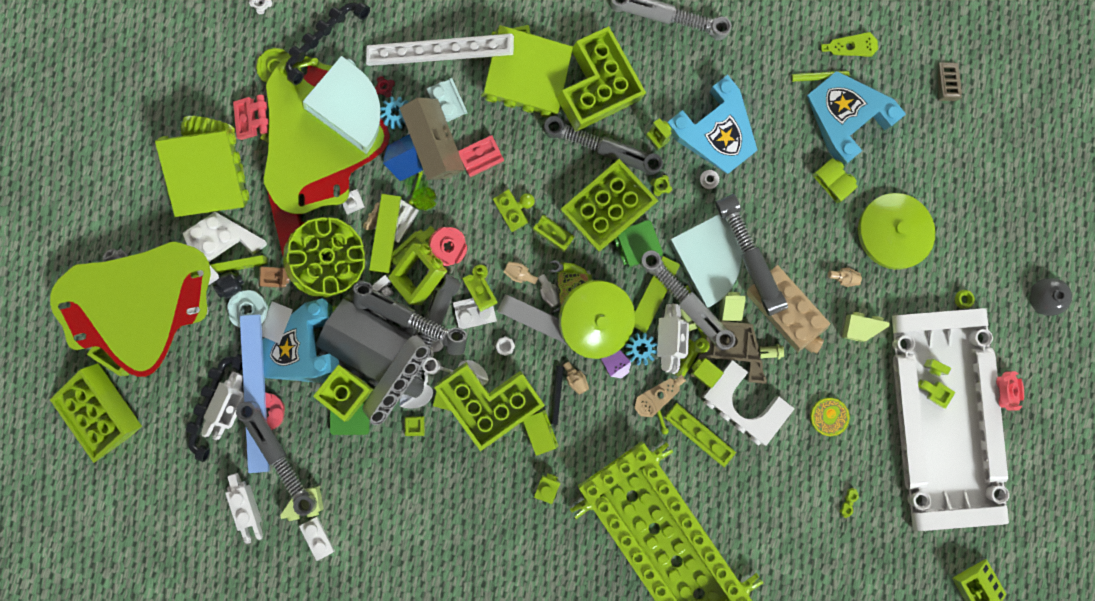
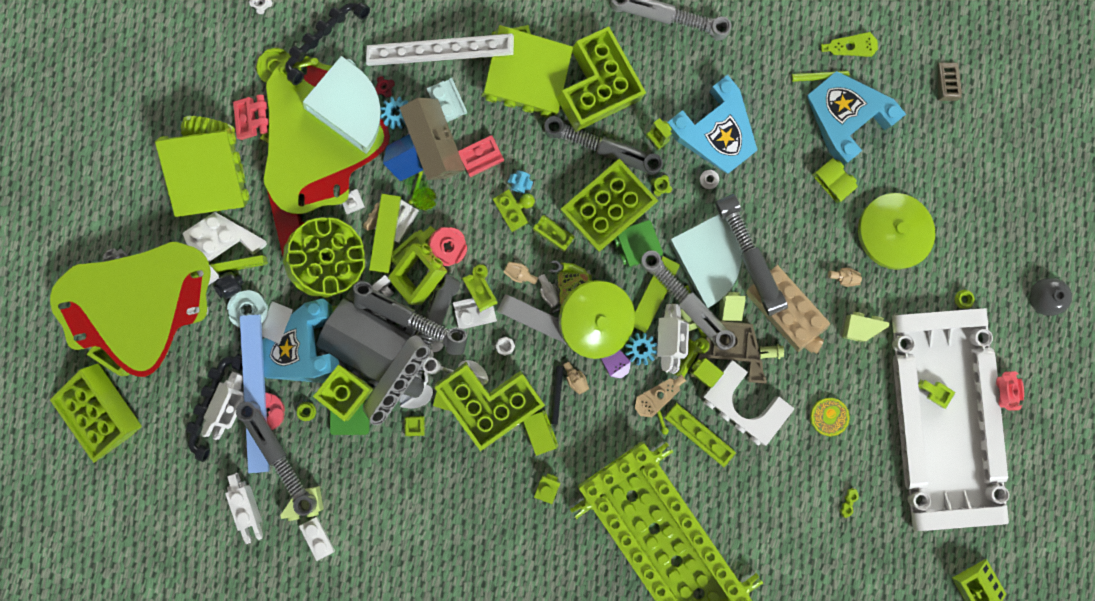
medium nougat bracket [258,267,289,288] -> none
lime plate [924,359,951,377] -> none
none -> lime plate [296,402,316,421]
none -> medium azure gear [508,170,533,194]

